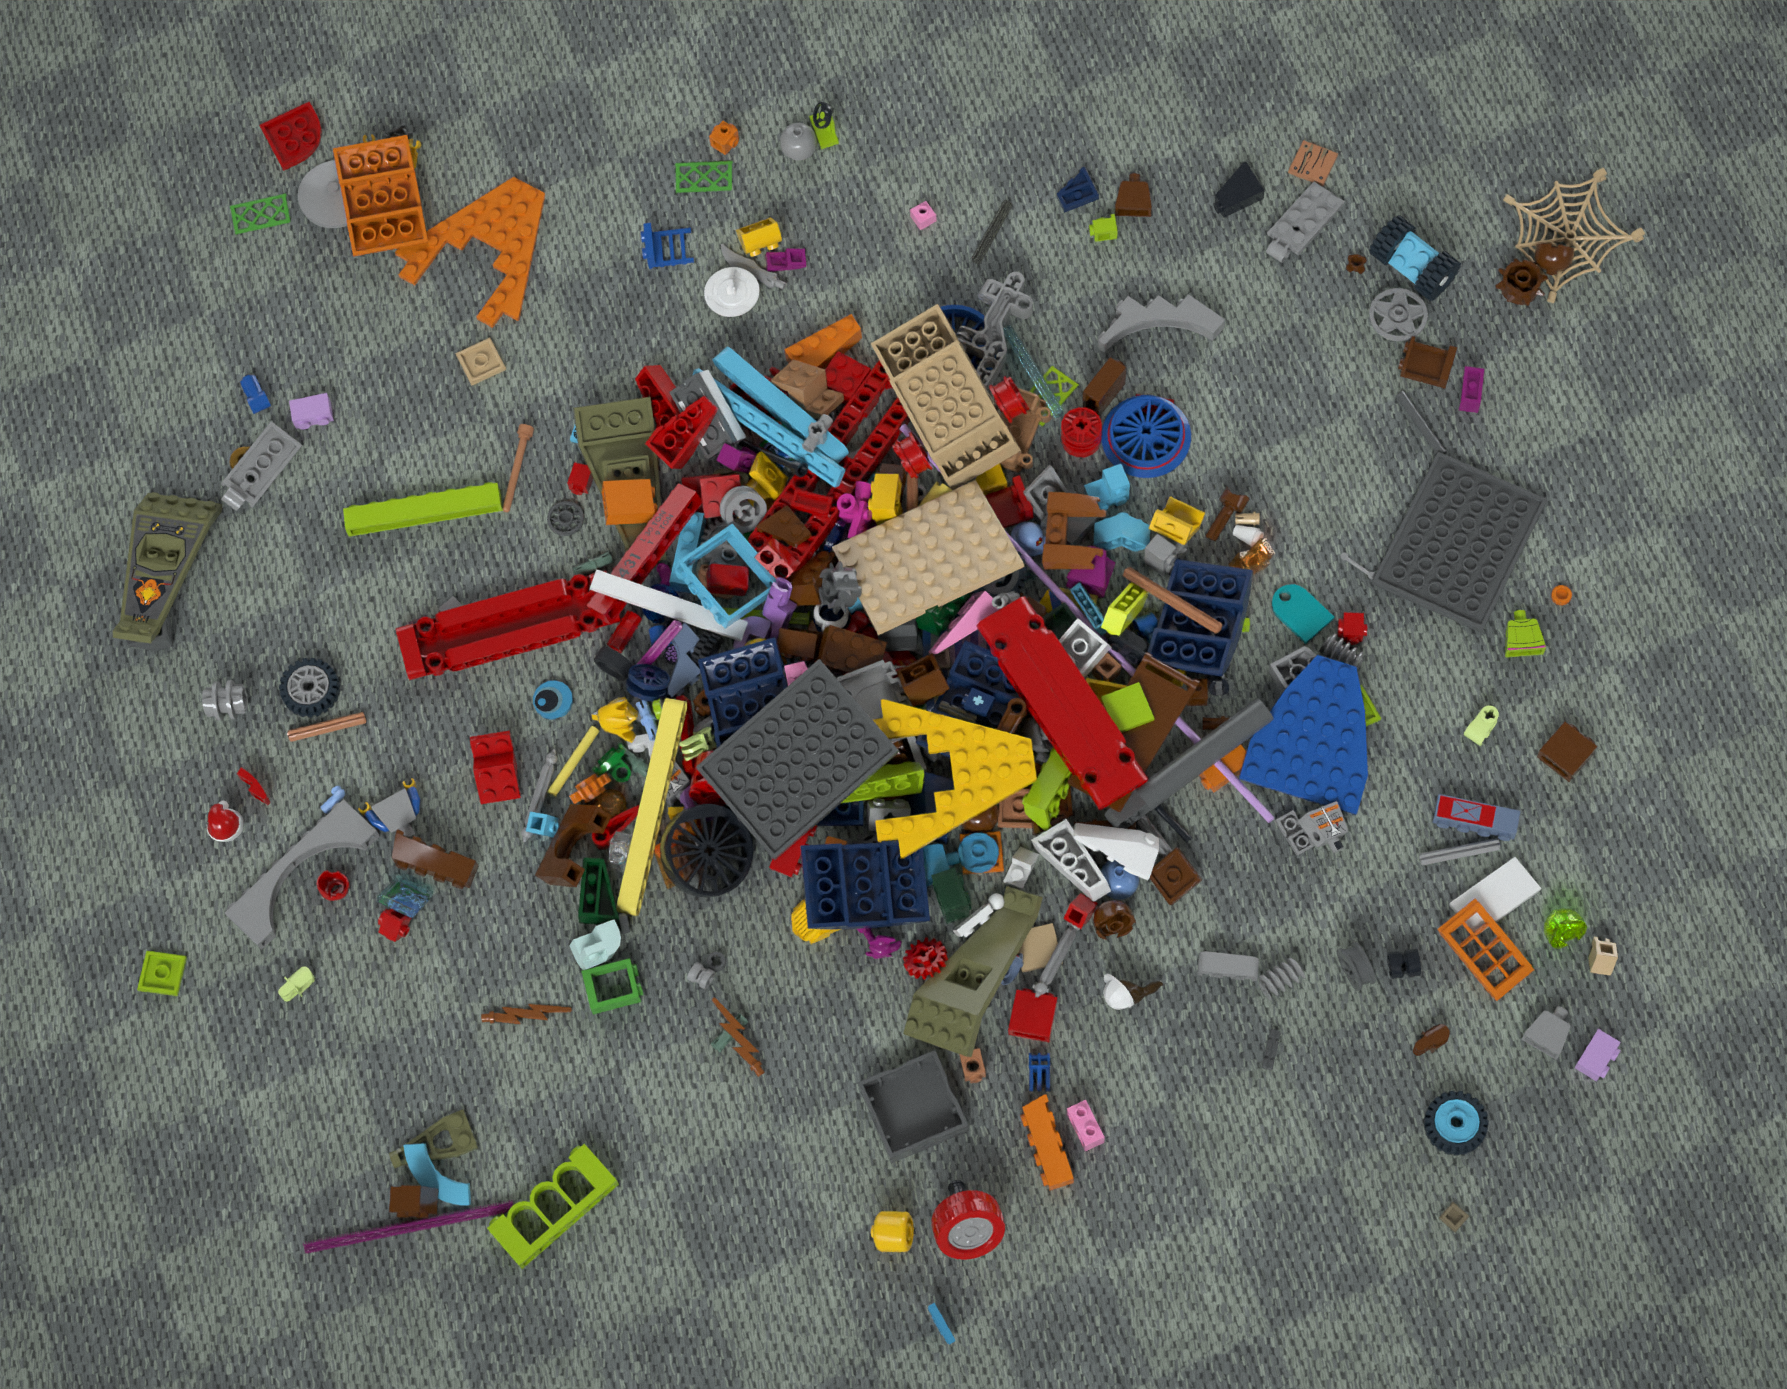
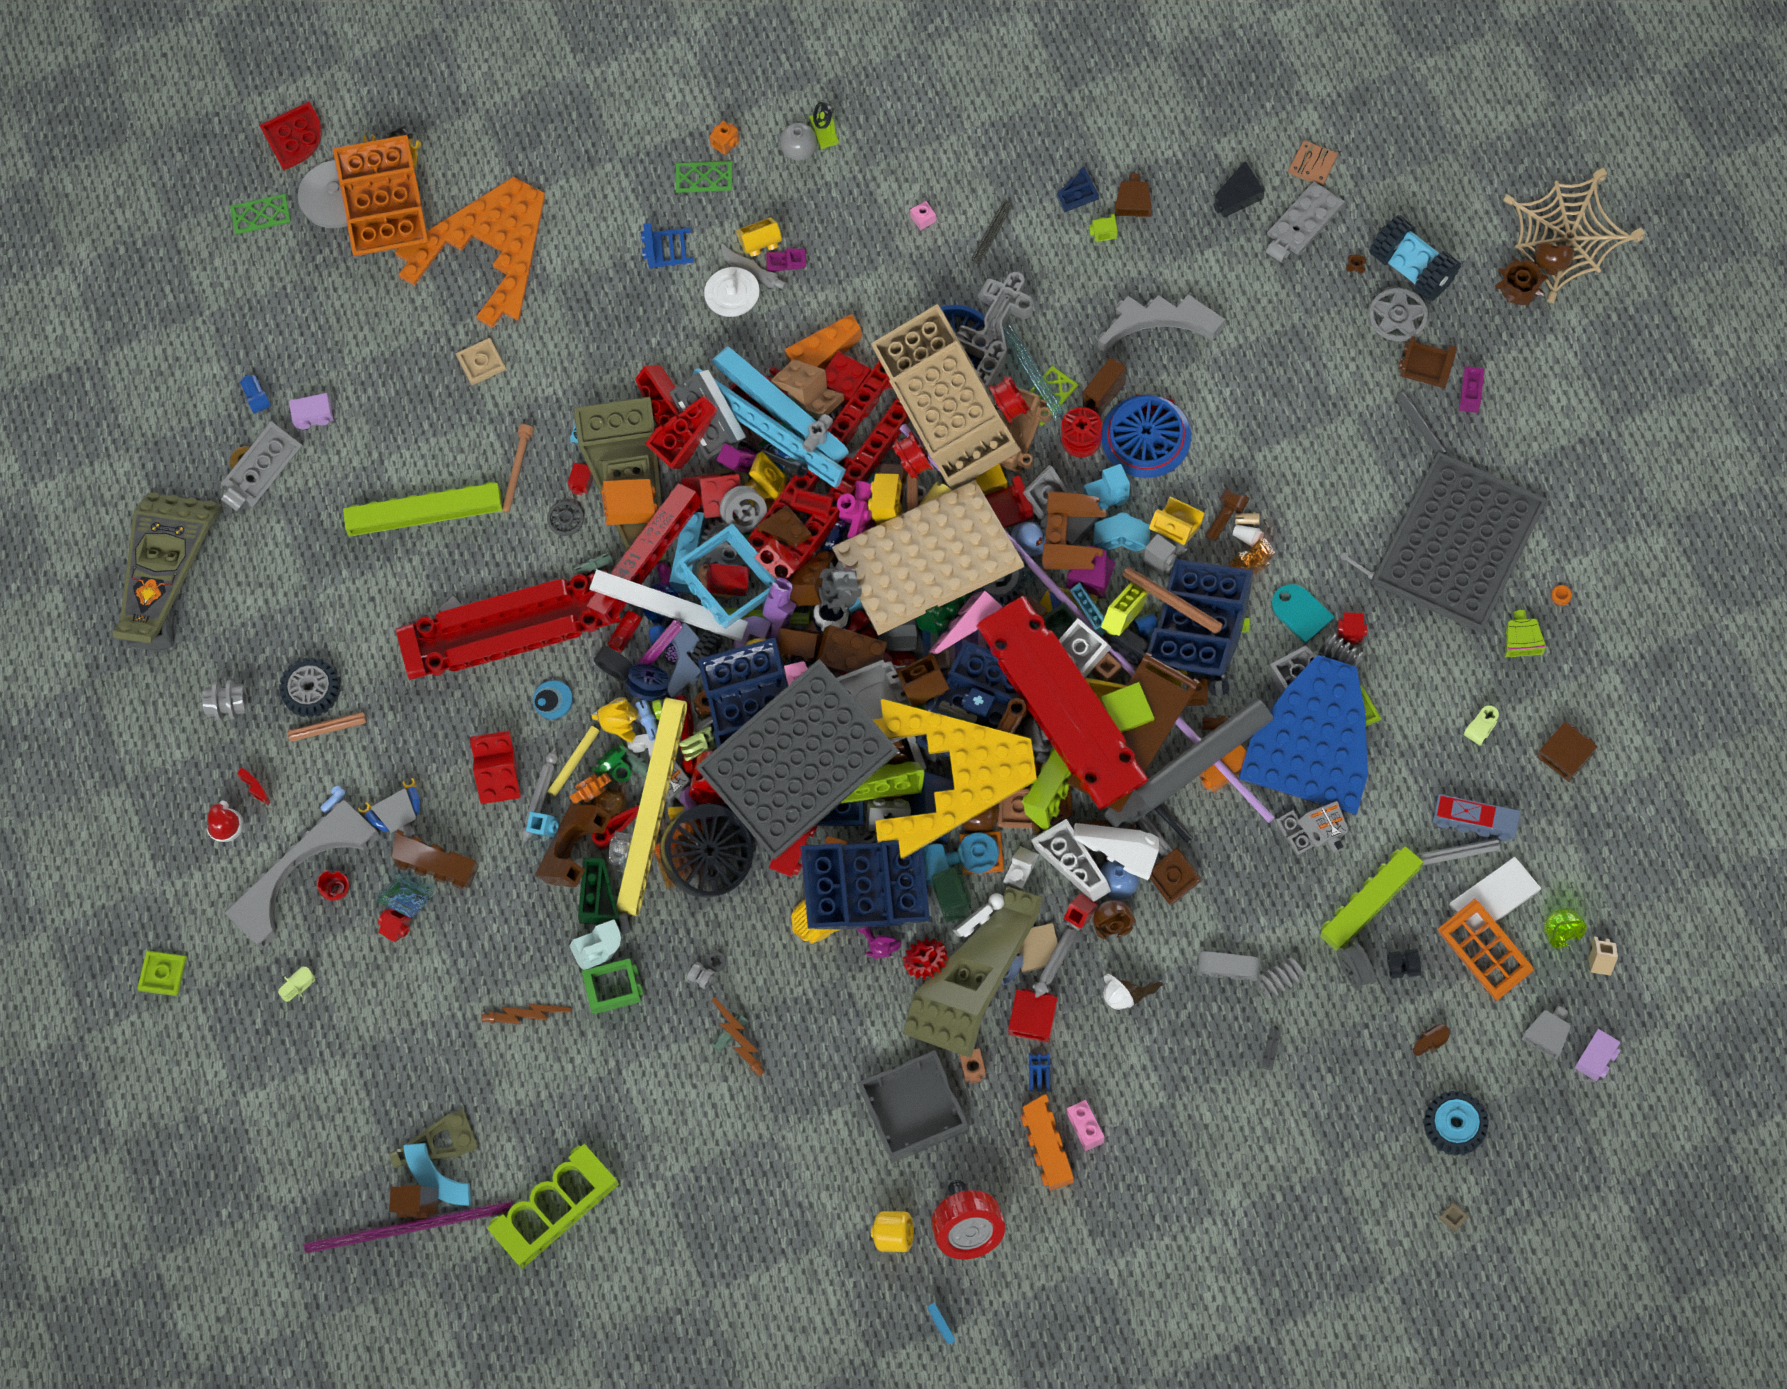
light grey pin [992,591,1020,609] -> none
none -> lime brick [1320,846,1424,951]

